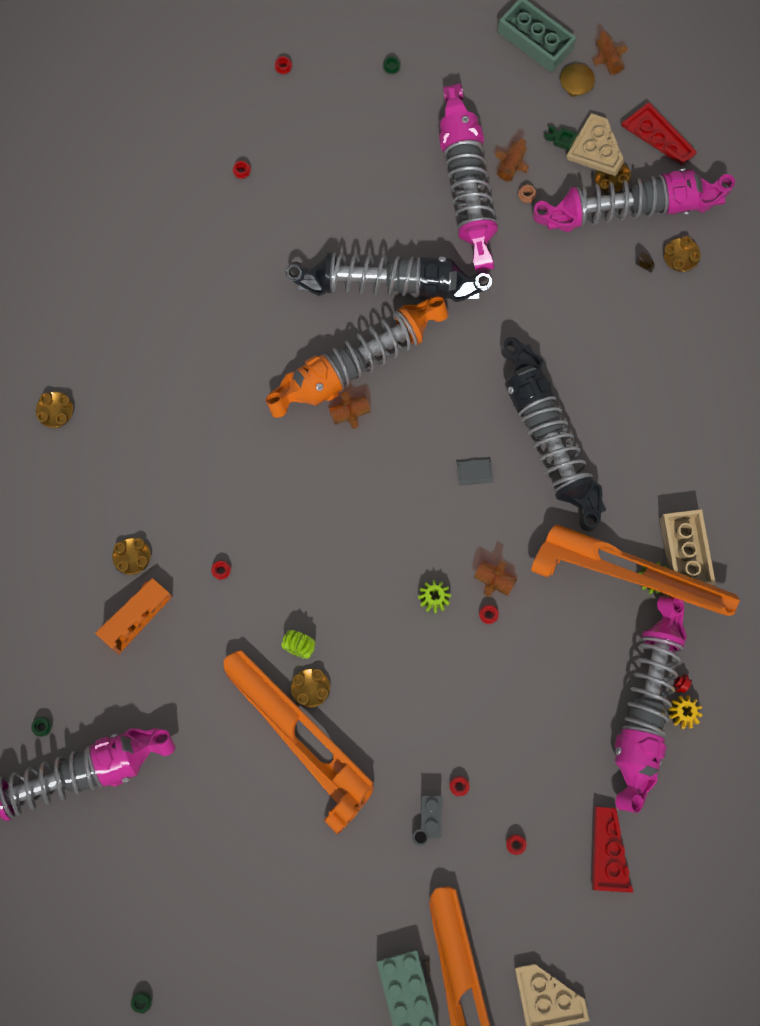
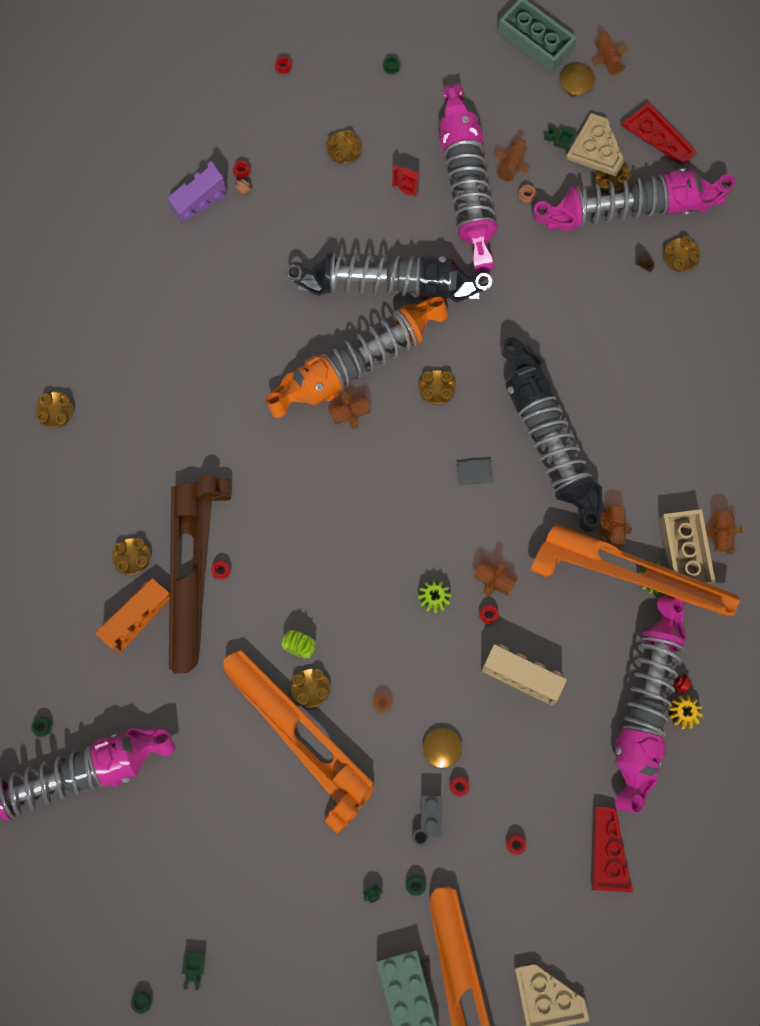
none -> medium lavender wedge [168,161,227,222]
none -> reddish brown panel [169,475,231,674]
none -> dark green plate [182,952,206,990]
none -> nougat plate [234,179,251,195]
none -> pearl gold dish [326,130,362,164]
none -> dark green plate [363,885,383,903]
none -> clear orange plate [373,693,393,713]
none -> red plate [392,164,420,197]
none -> dark green plate [406,875,426,896]
none -> pearl gold dish [419,370,456,405]
none -> pearl gold dish [423,728,462,767]
none -> tan brick [482,644,567,706]
none -> clear orange pin [601,506,632,548]
none -> clear orange pin [706,510,743,554]

